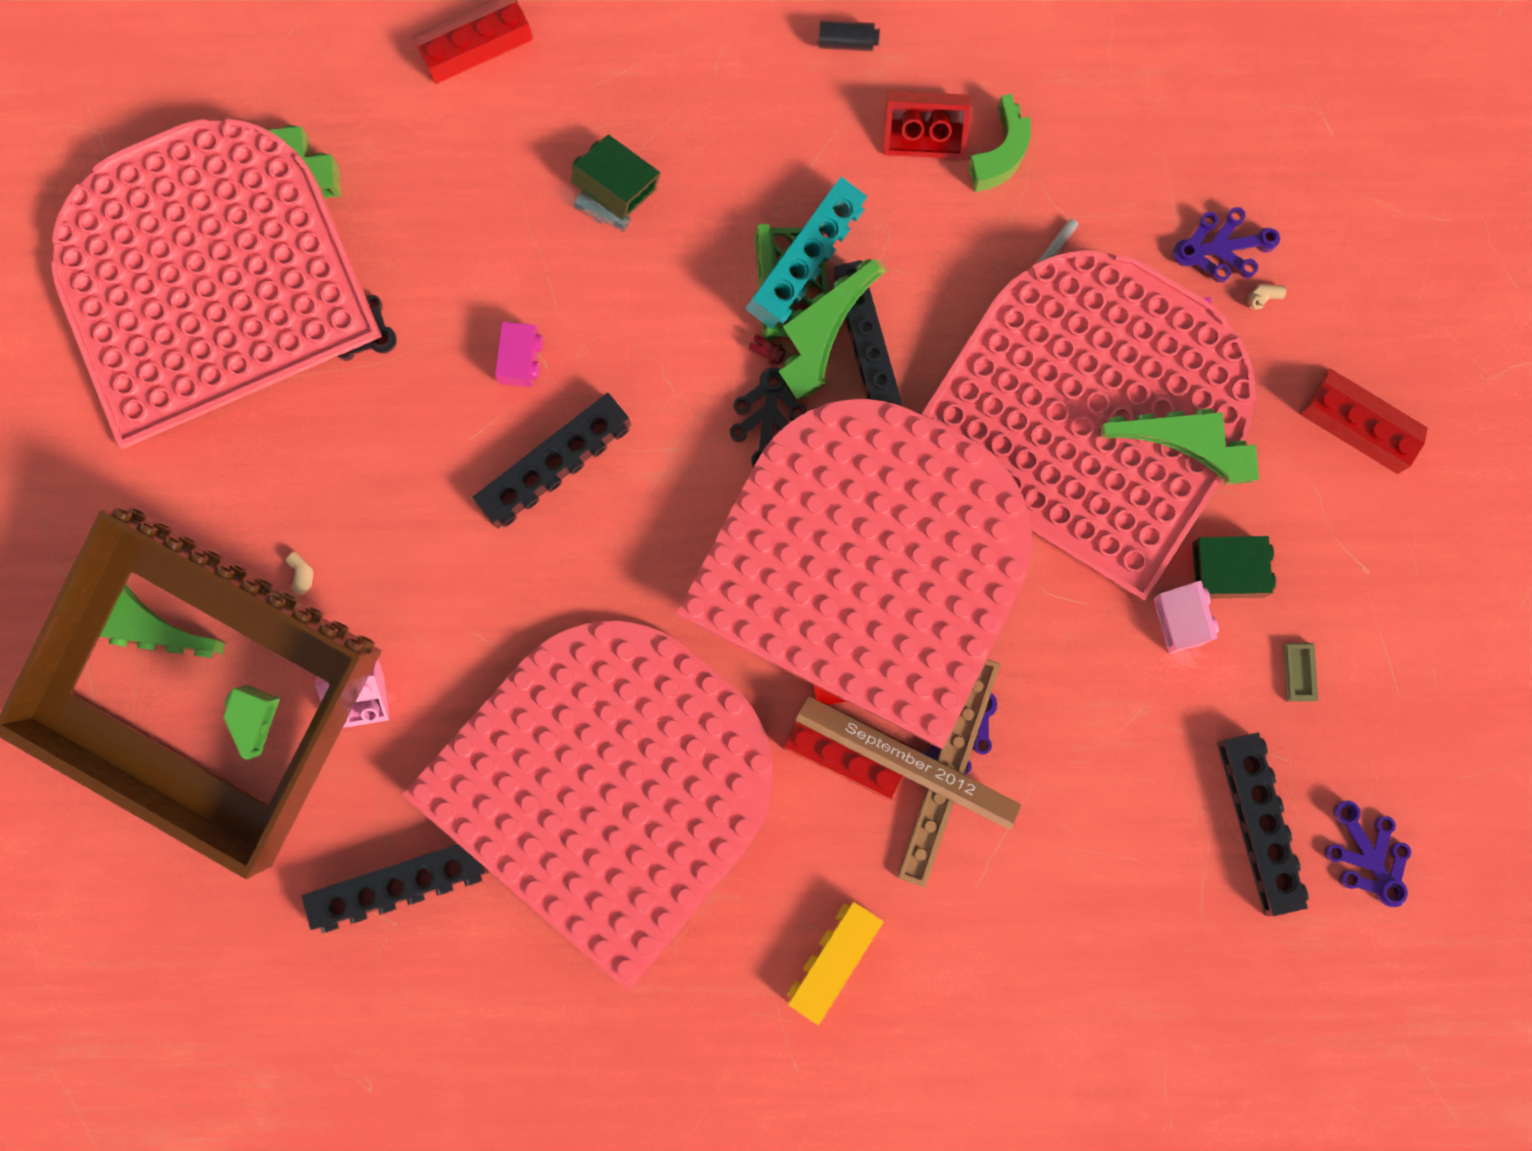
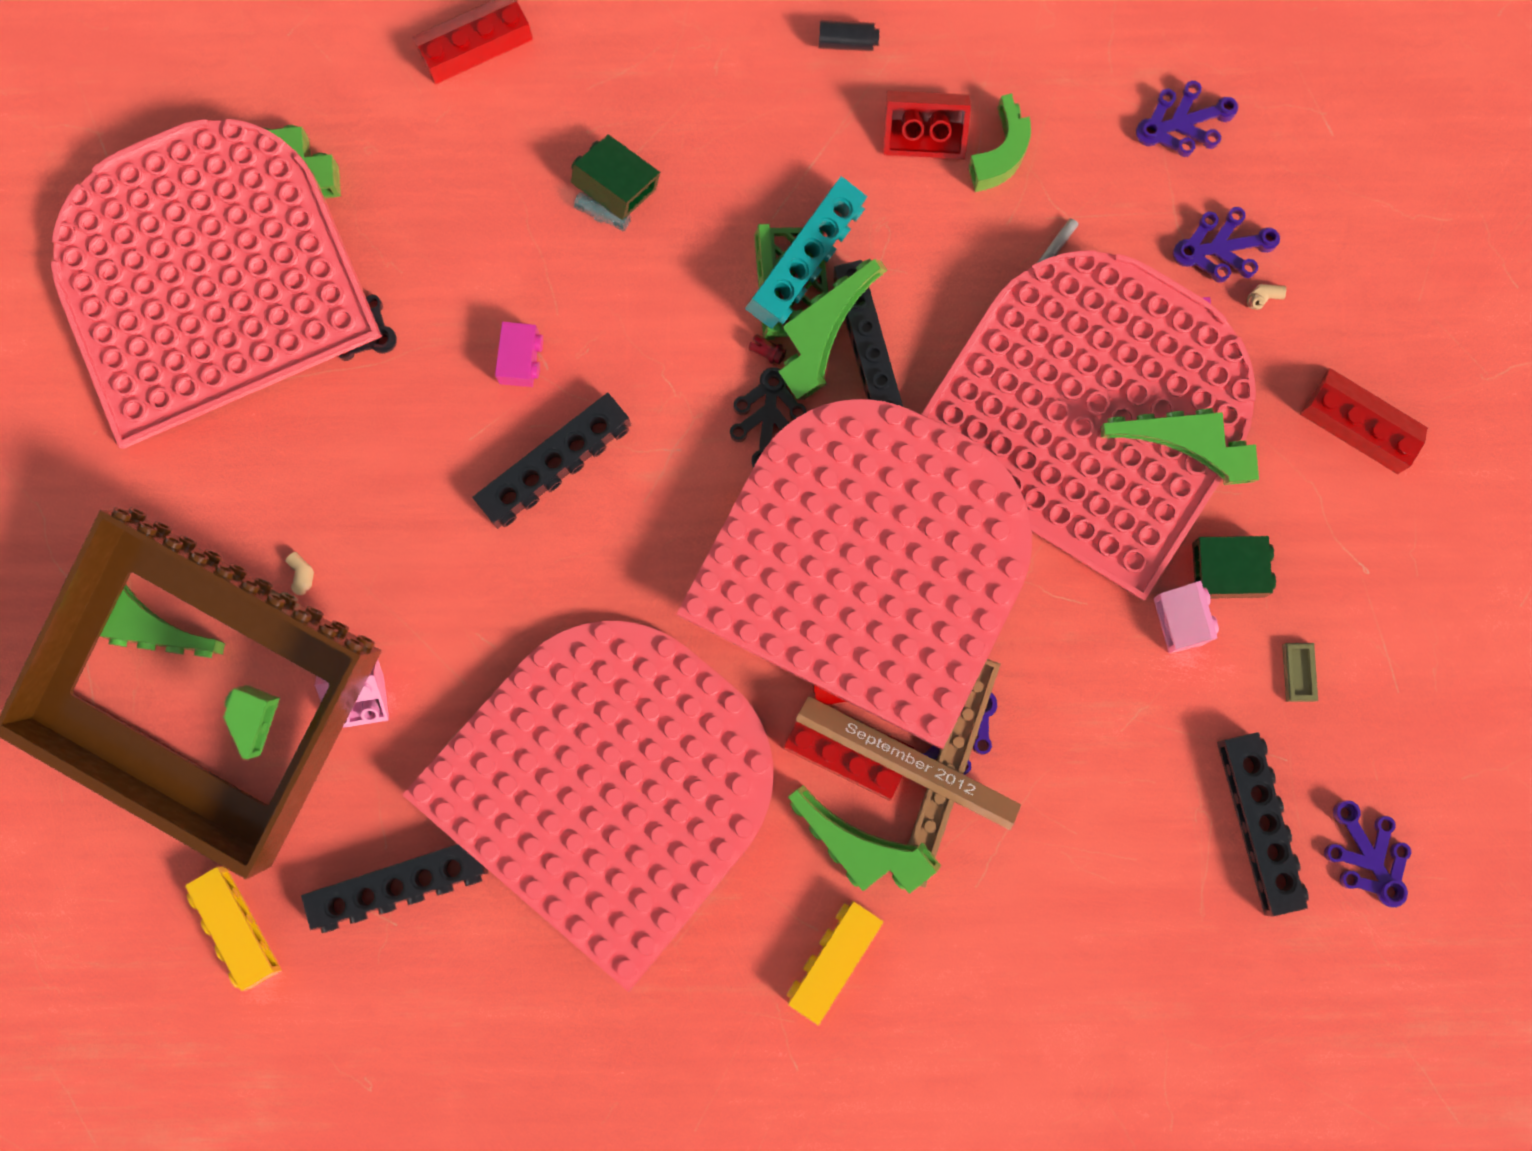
none -> yellow brick [185,867,282,991]
none -> bright green arch [788,785,941,894]
none -> dark purple plant [1136,81,1238,157]

